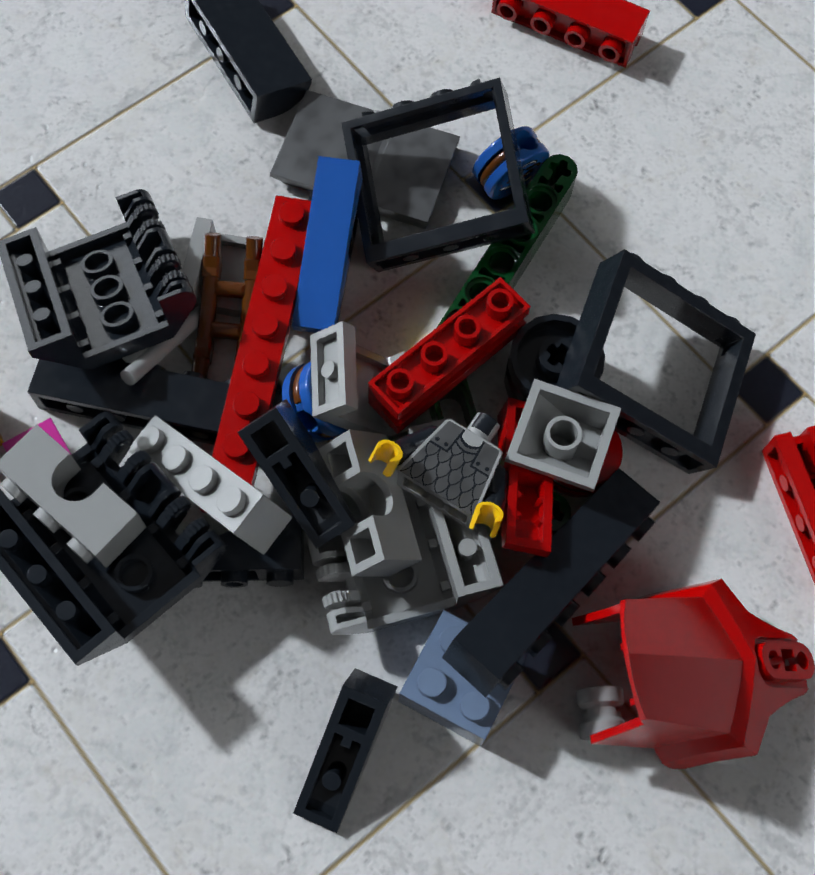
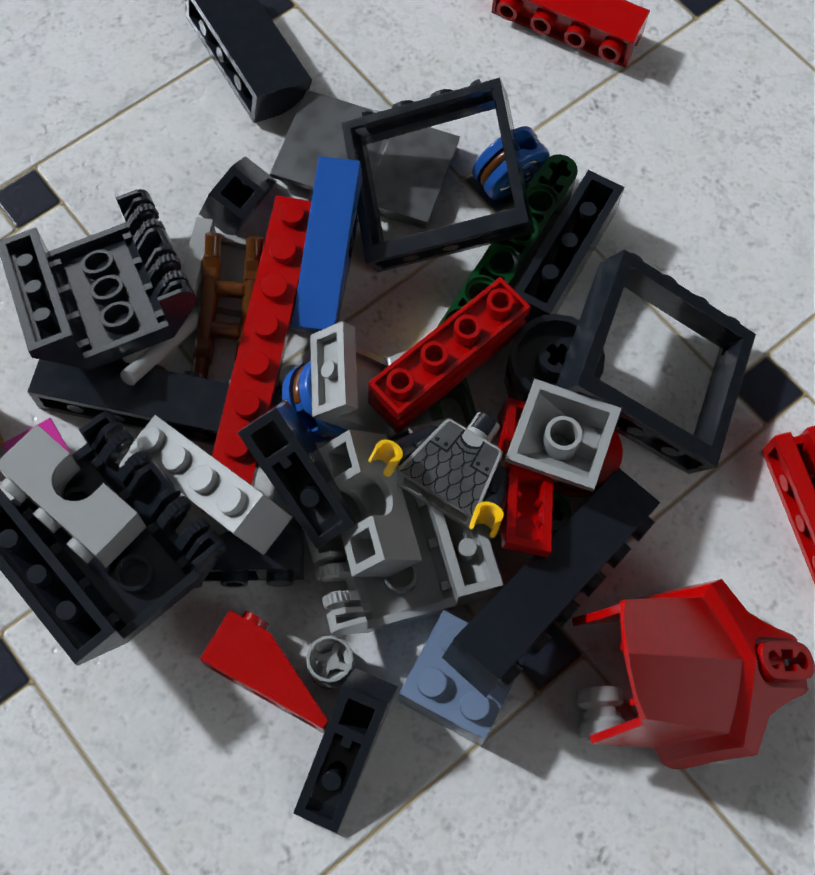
none -> black slope [199,156,277,235]
none -> red slope [200,610,328,734]
none -> light grey wheel [306,635,354,690]
none -> black brick [515,170,625,324]

